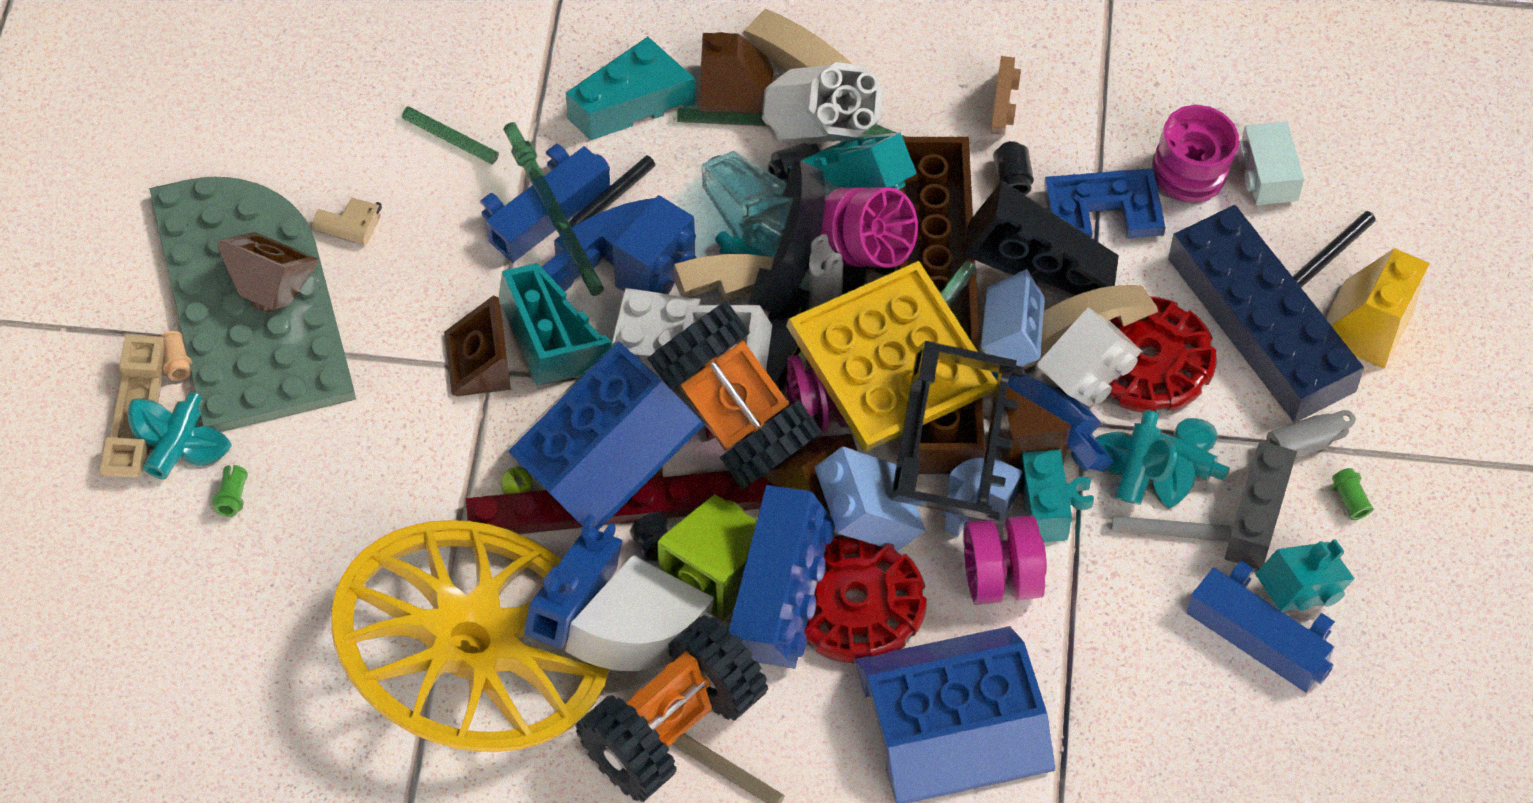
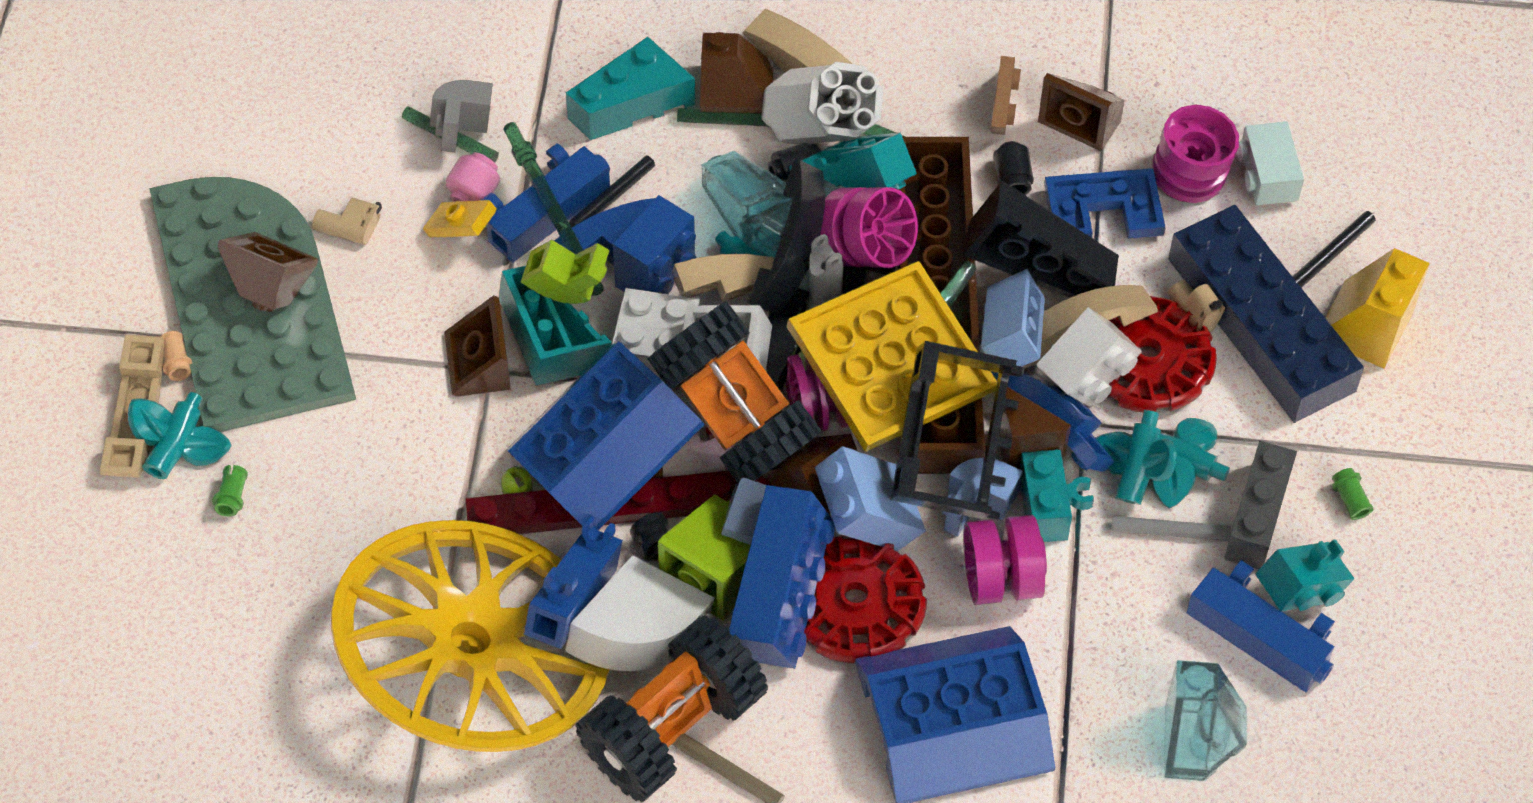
light grey piece [1266,410,1356,459] -> none
none -> yellow plate [423,200,497,238]
none -> light grey brick [430,80,493,153]
none -> bright pink head [446,152,500,202]
none -> lime brick [521,240,609,304]
none -> sand blue slope [721,478,766,545]
none -> reddish brown slope [1038,73,1125,151]
none -> clear light blue slope [1164,660,1247,781]
none -> tan piece [1168,280,1225,333]

